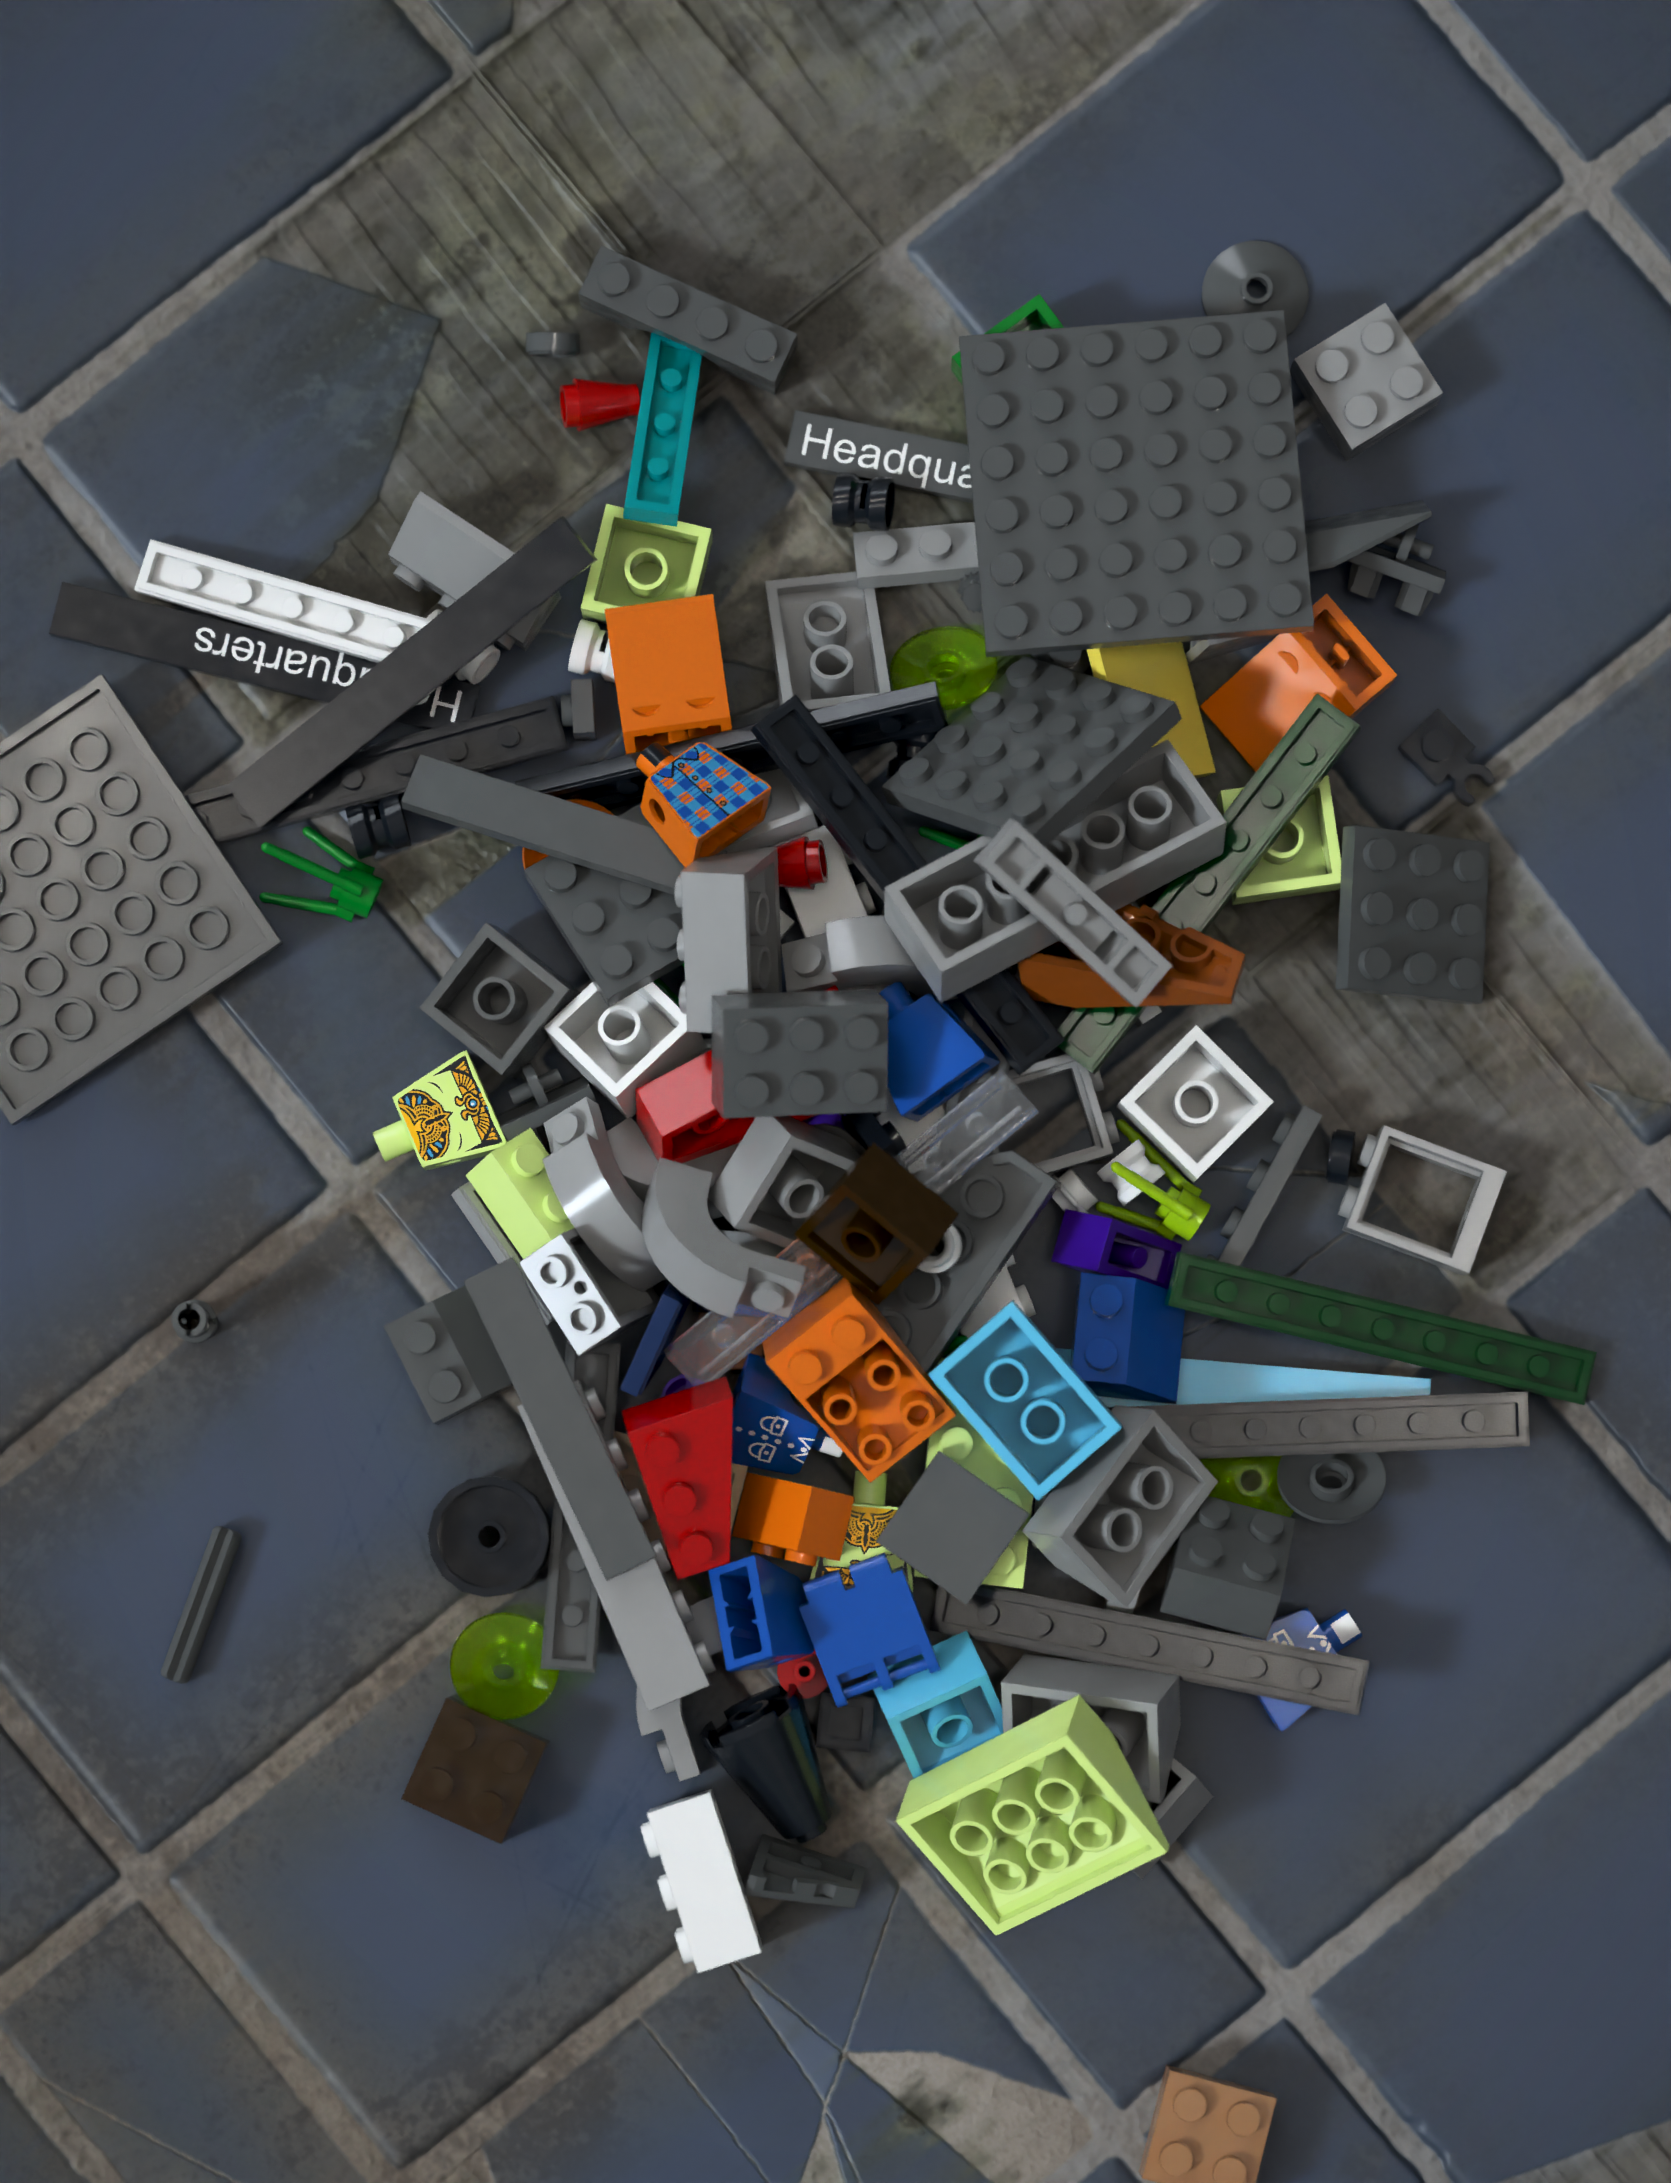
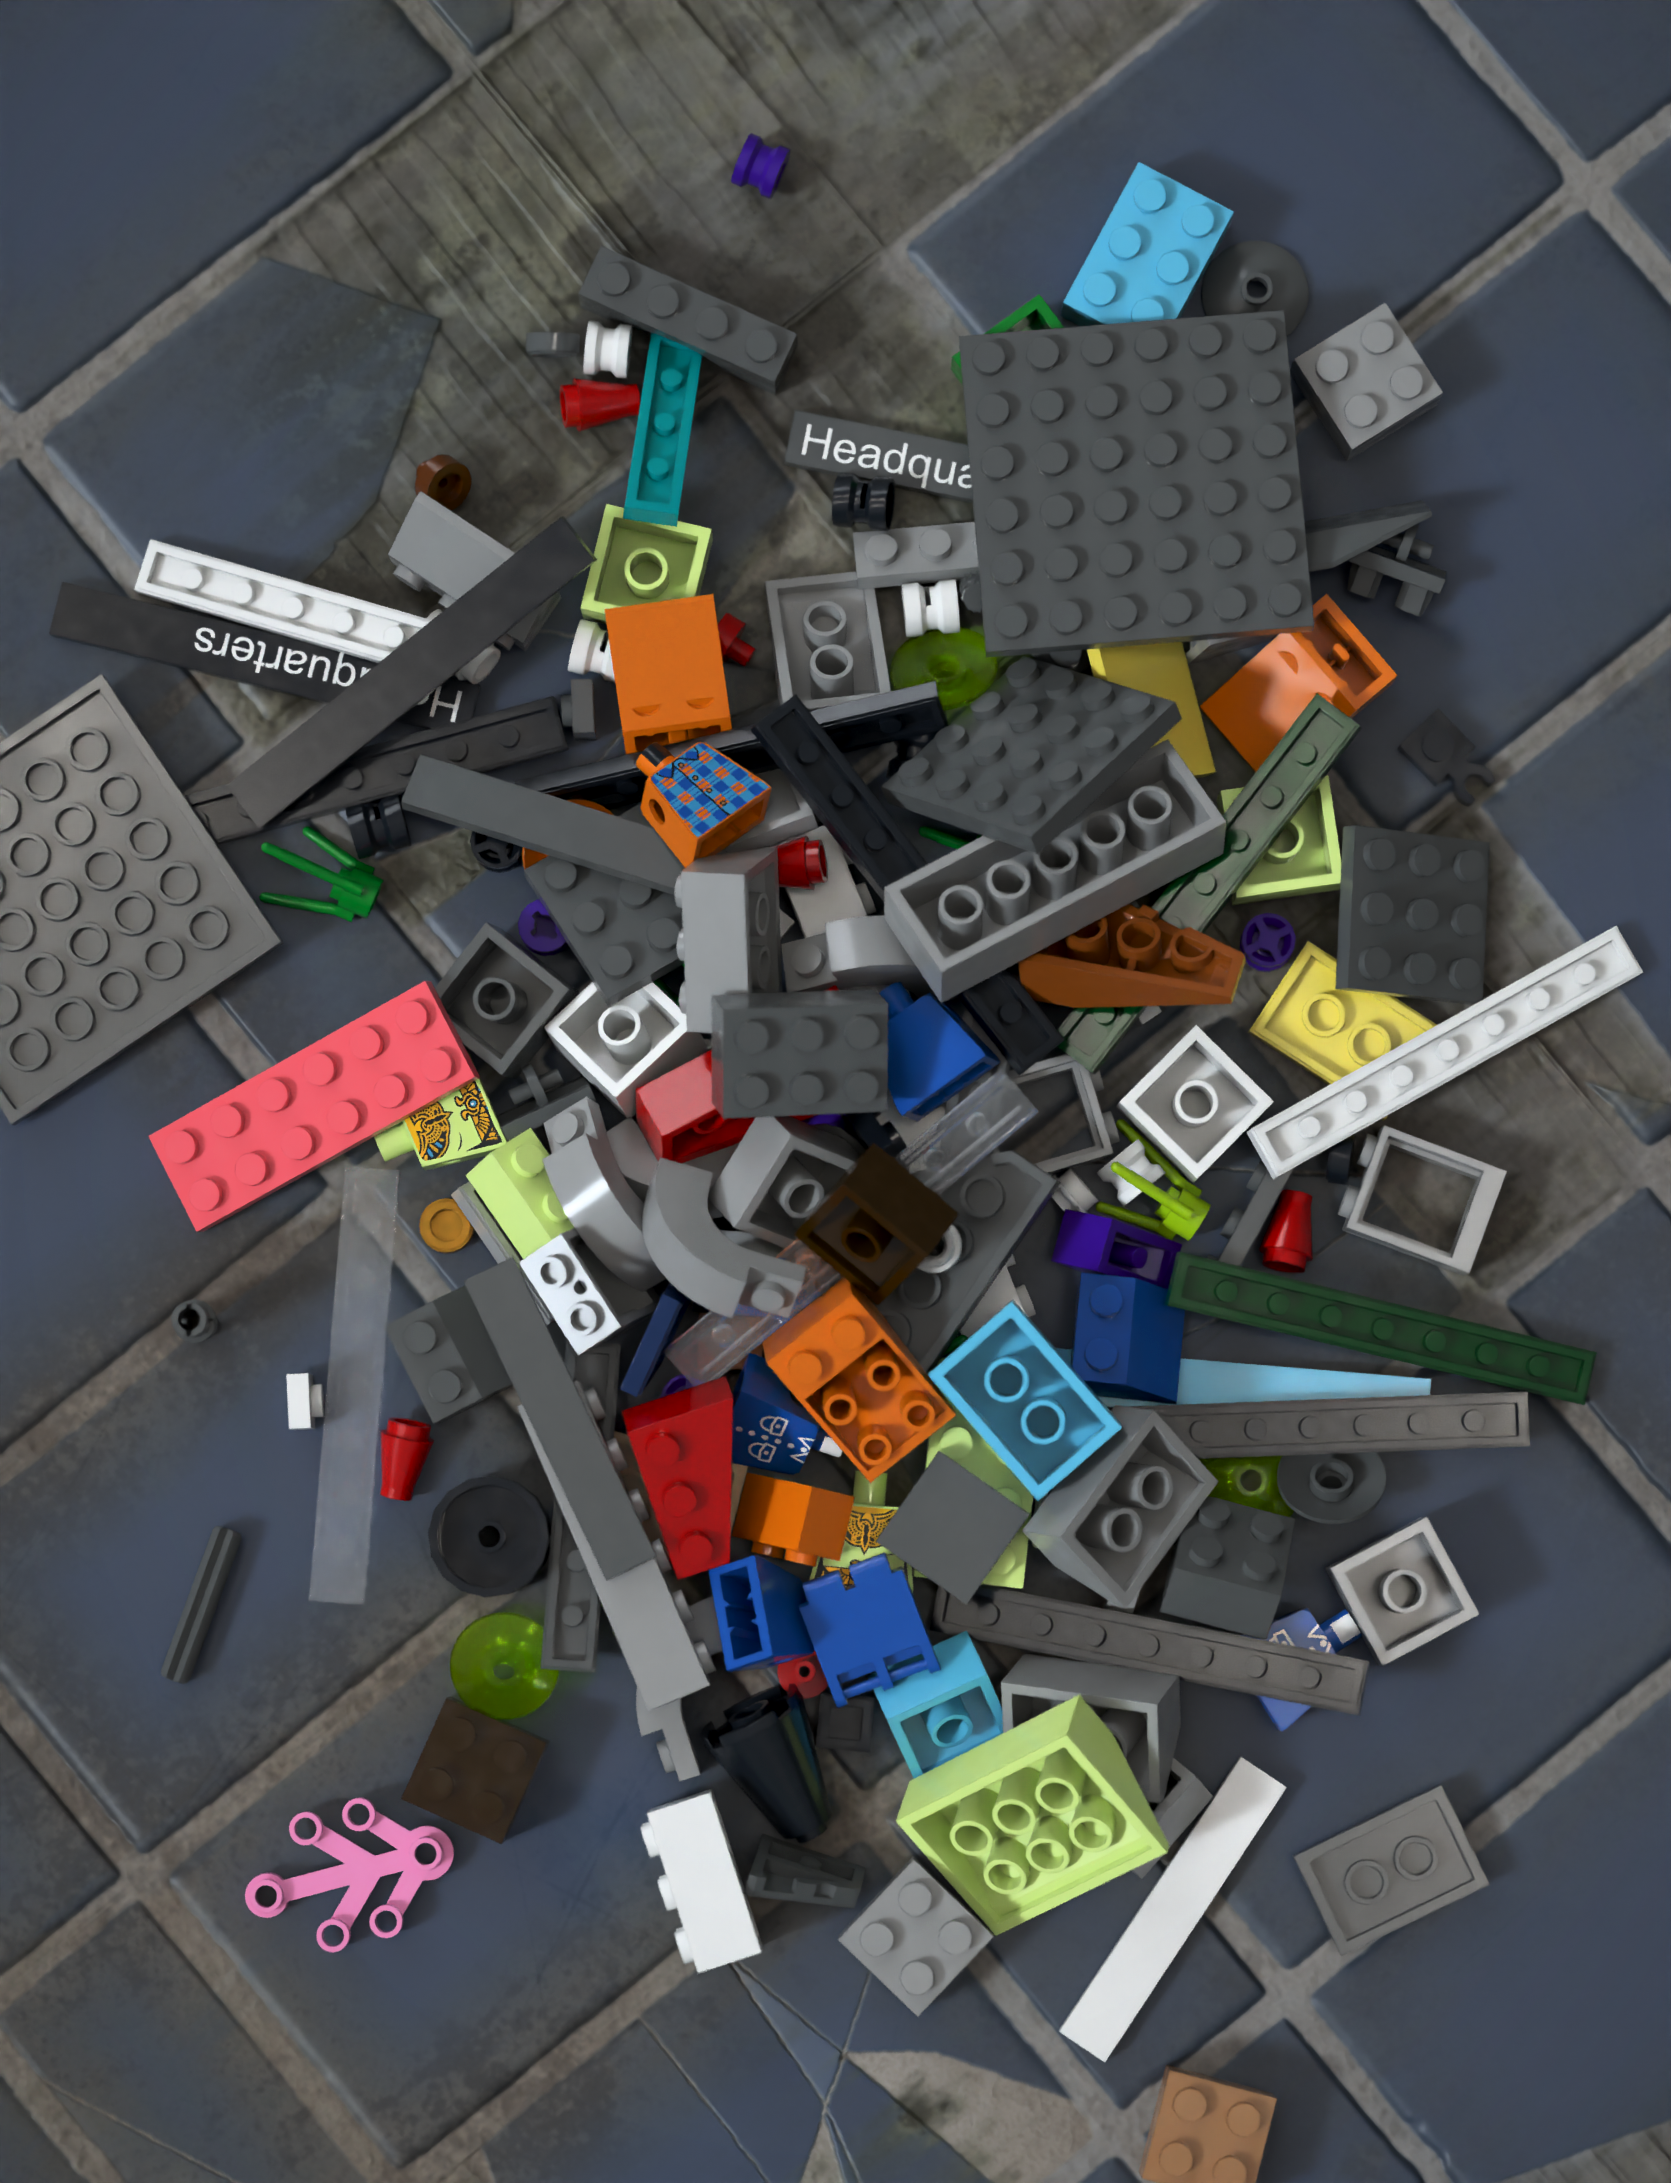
light grey hinge [973,818,1173,1008] -> none
none -> coral plate [148,981,480,1232]
none -> bright pink plant [245,1797,454,1952]
none -> white plate [286,1373,324,1430]
none -> clear tile [309,1166,401,1605]
none -> red cone [380,1417,434,1501]
none -> reddish brown tile [415,454,472,511]
none -> pearl gold tile [419,1198,475,1253]
none -> black wheel [470,831,523,873]
none -> dark purple wheel [518,899,568,957]
none -> white wheel [583,321,632,379]
none -> red tile [718,612,756,667]
none -> dark purple wheel [731,133,791,199]
none -> light grey brick [838,1856,994,2017]
none -> white wheel [901,579,960,637]
none -> white tile [1059,1756,1287,2062]
none -> medium azure brick [1060,162,1234,326]
none -> dark purple wheel [1240,913,1296,972]
none -> white tile [1246,926,1643,1179]
none -> light yellow tile [1248,941,1437,1121]
none -> red cone [1259,1190,1313,1274]
none -> dark grey plate [1292,1784,1490,1956]
none -> light grey brick [1325,1517,1479,1666]

